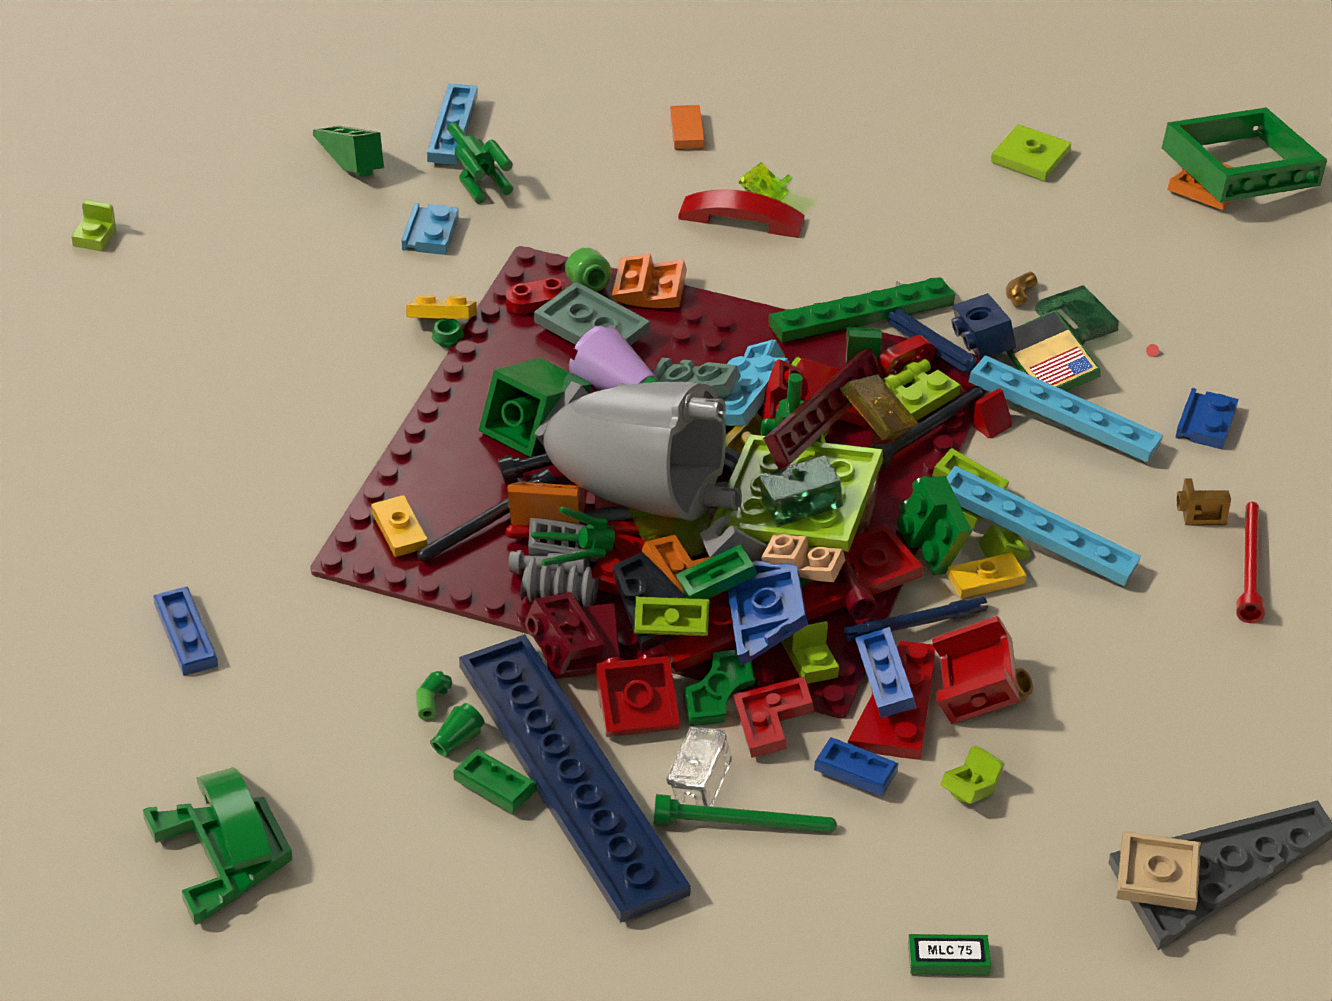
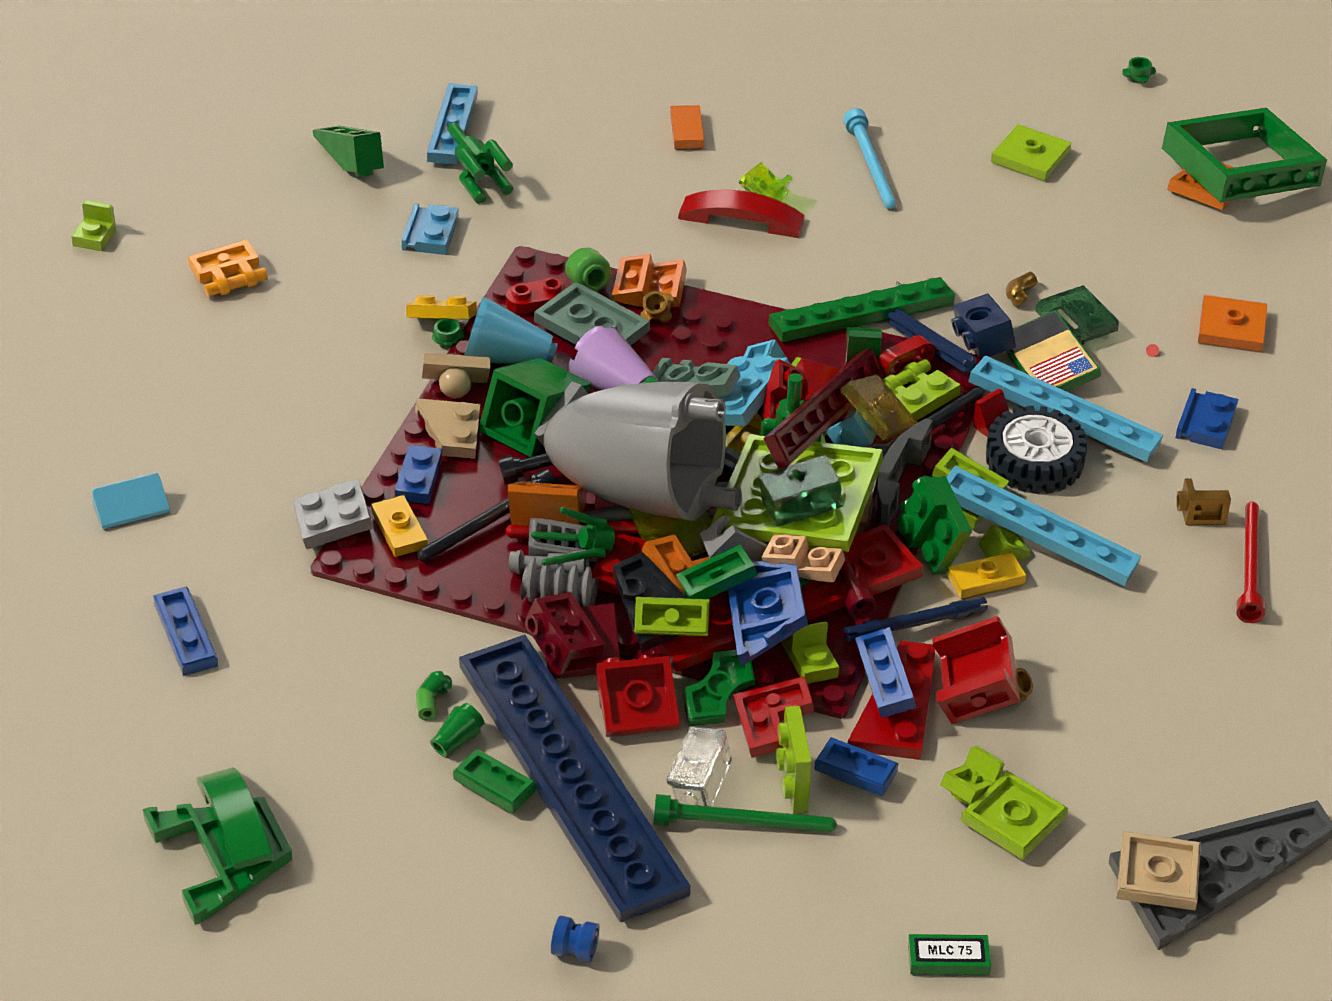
none -> medium azure slope [92,473,170,529]
none -> light orange plate [188,240,268,297]
none -> light grey plate [293,479,373,550]
none -> blue plate [395,445,442,504]
none -> tan wing [415,398,480,459]
none -> tan tile [422,353,490,399]
none -> medium azure cone [464,297,557,365]
none -> blue wheel [551,915,600,963]
none -> pearl gold plate [640,291,674,323]
none -> lime plate [776,706,812,814]
none -> medium azure bracket [827,402,879,447]
none -> medium azure piece [843,108,896,209]
none -> dark grey slope [877,419,933,527]
none -> lime plate [961,770,1068,860]
none -> black wheel [986,406,1087,494]
none -> green plate [1122,57,1156,83]
none -> orange plate [1198,295,1267,352]

